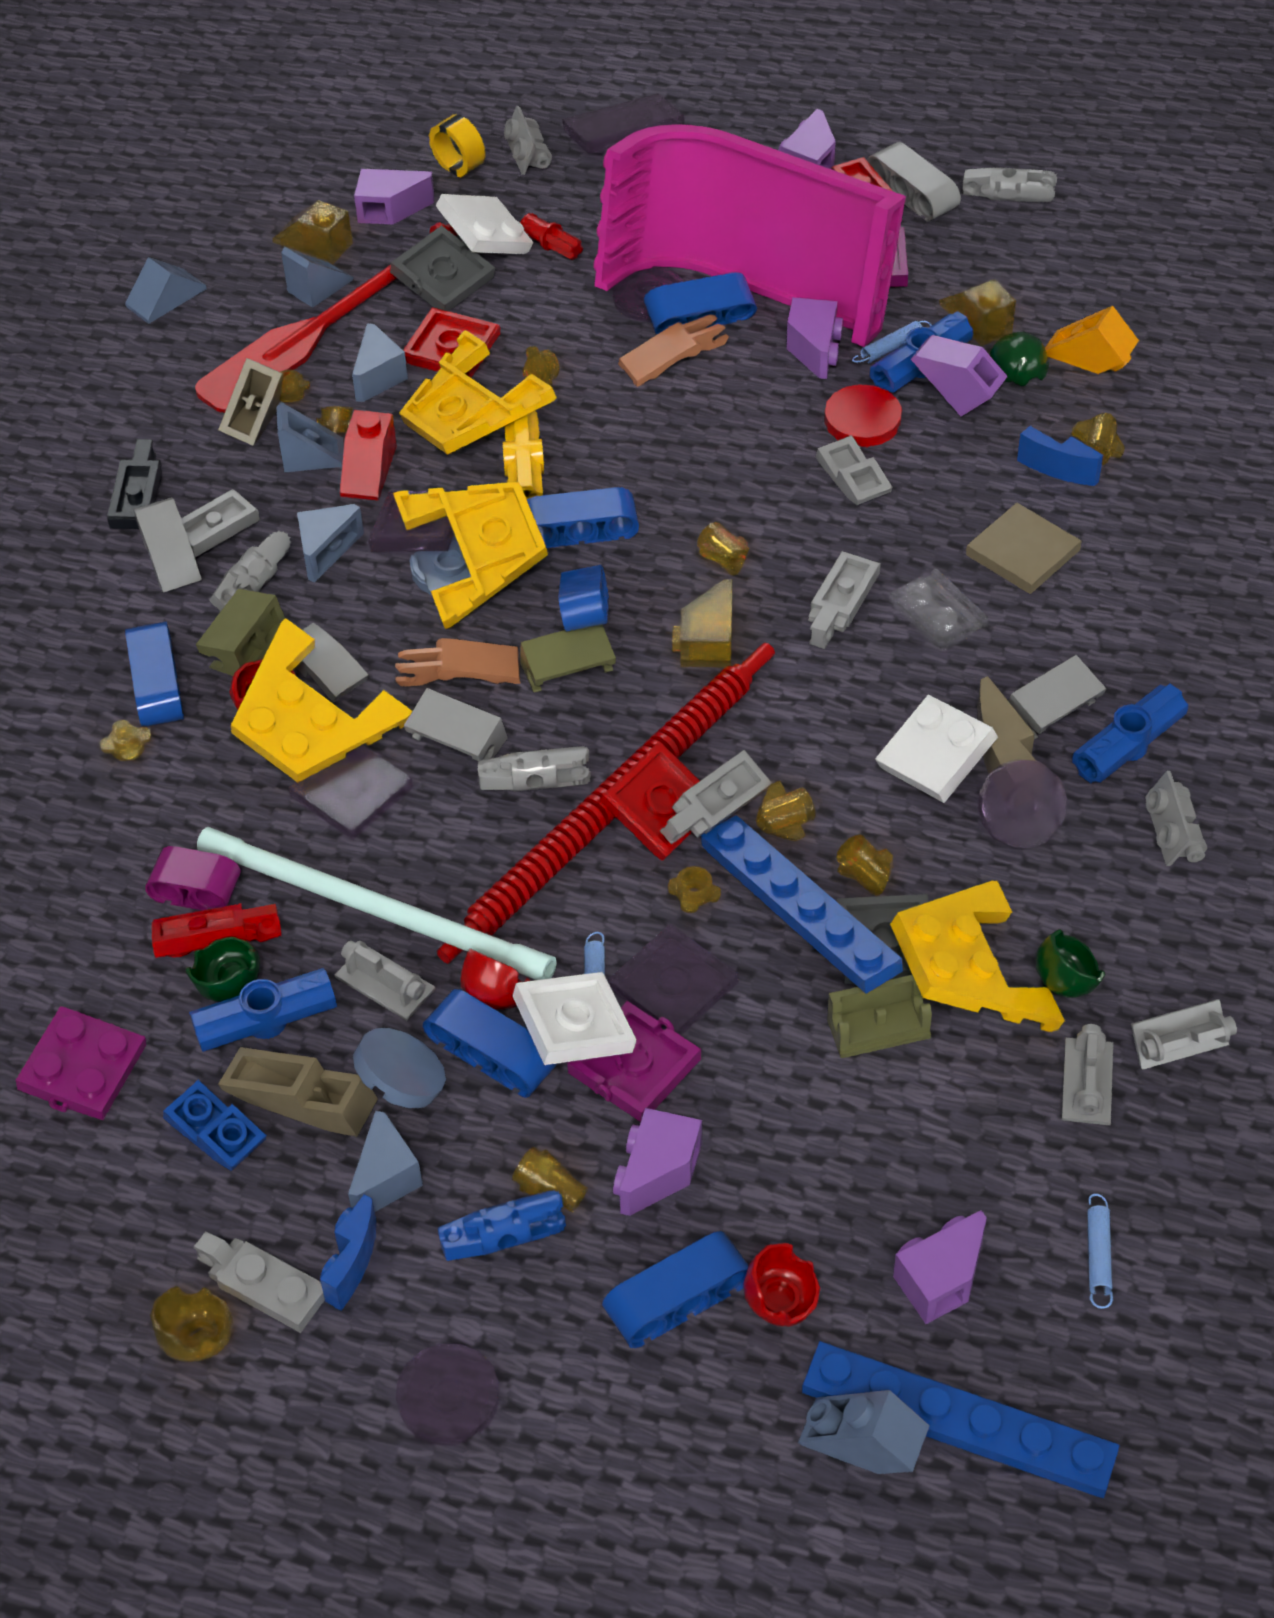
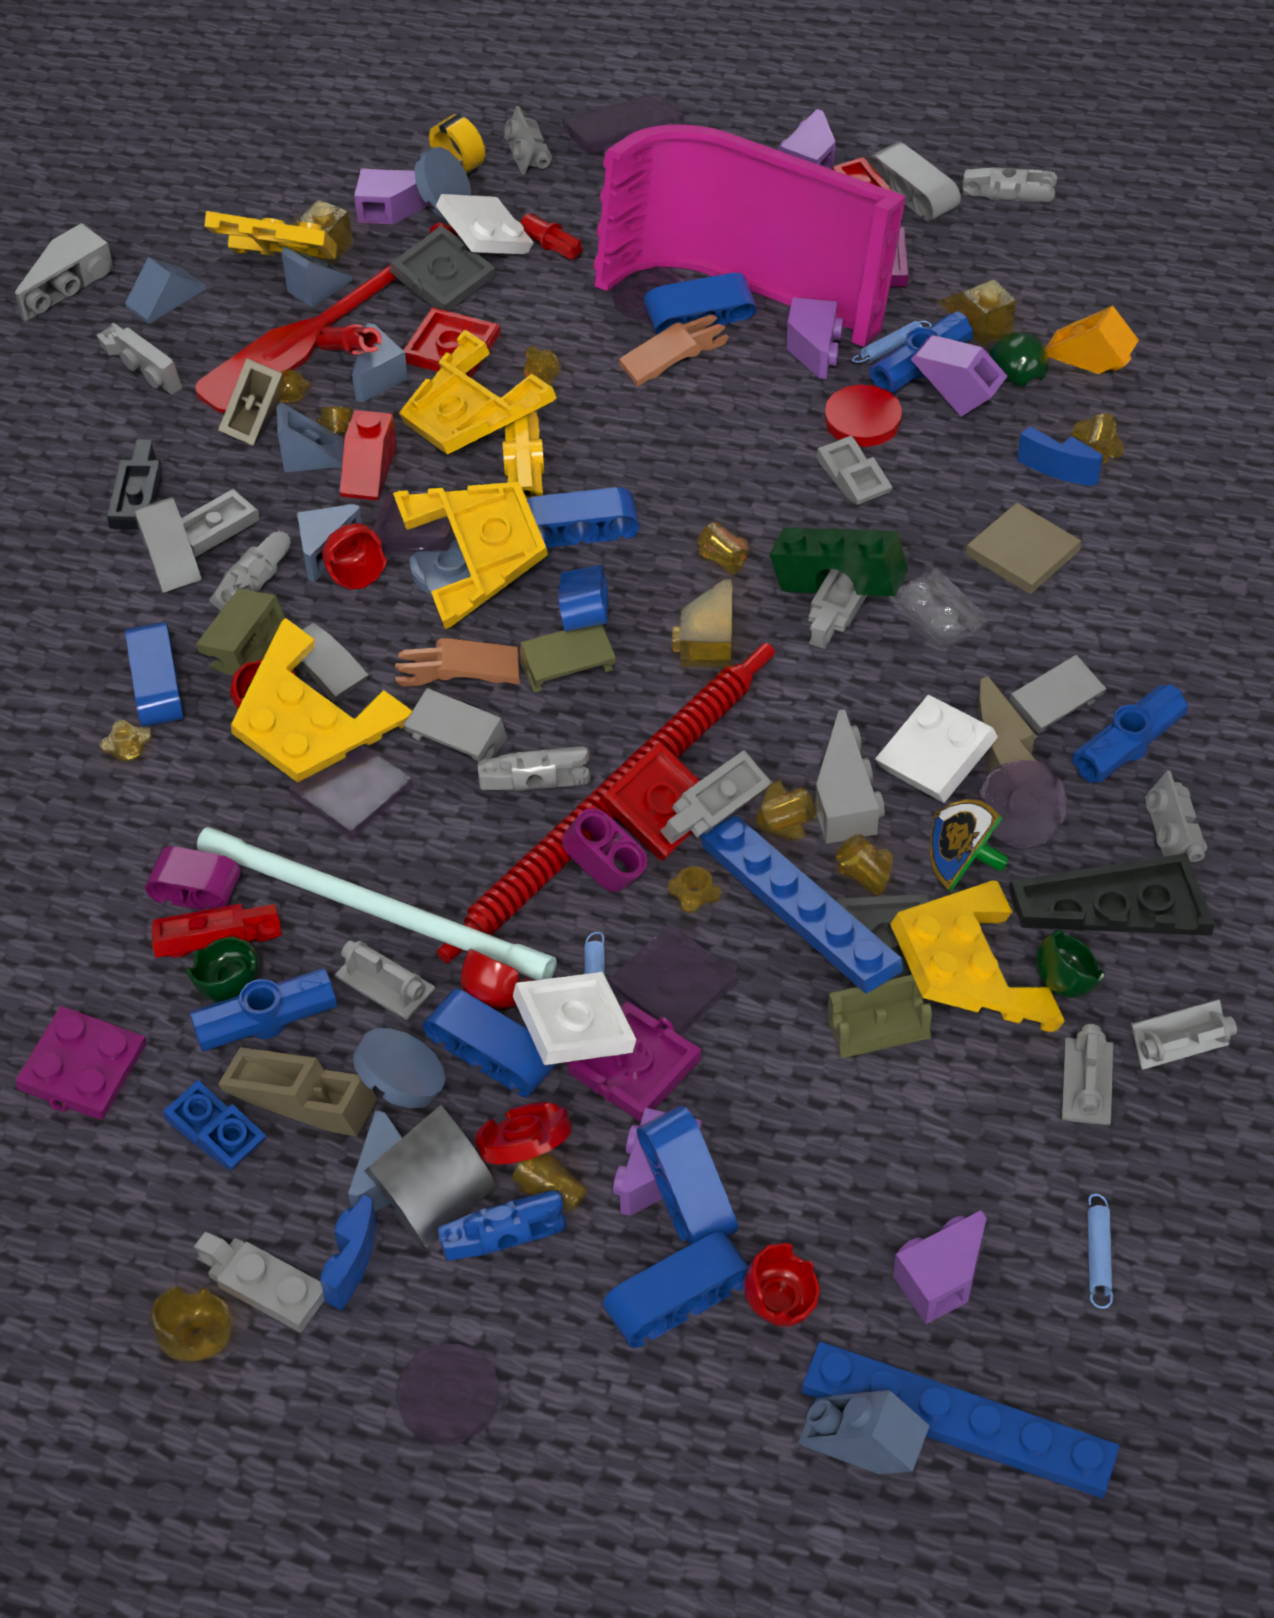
none -> light grey slope [15,223,114,321]
none -> light grey hinge [97,323,183,395]
none -> yellow wing [204,211,337,259]
none -> red pin [315,324,382,355]
none -> red hair [322,523,387,590]
none -> flat silver slope [364,1105,497,1250]
none -> sand blue tile [414,147,472,220]
none -> red tile [474,1102,572,1165]
none -> magenta beam [562,808,647,892]
none -> beam [636,1105,738,1245]
none -> dark green arch [769,527,908,596]
none -> light grey slope [815,709,885,844]
none -> shield [930,799,1008,891]
none -> pearl dark grey wing [1010,853,1215,935]

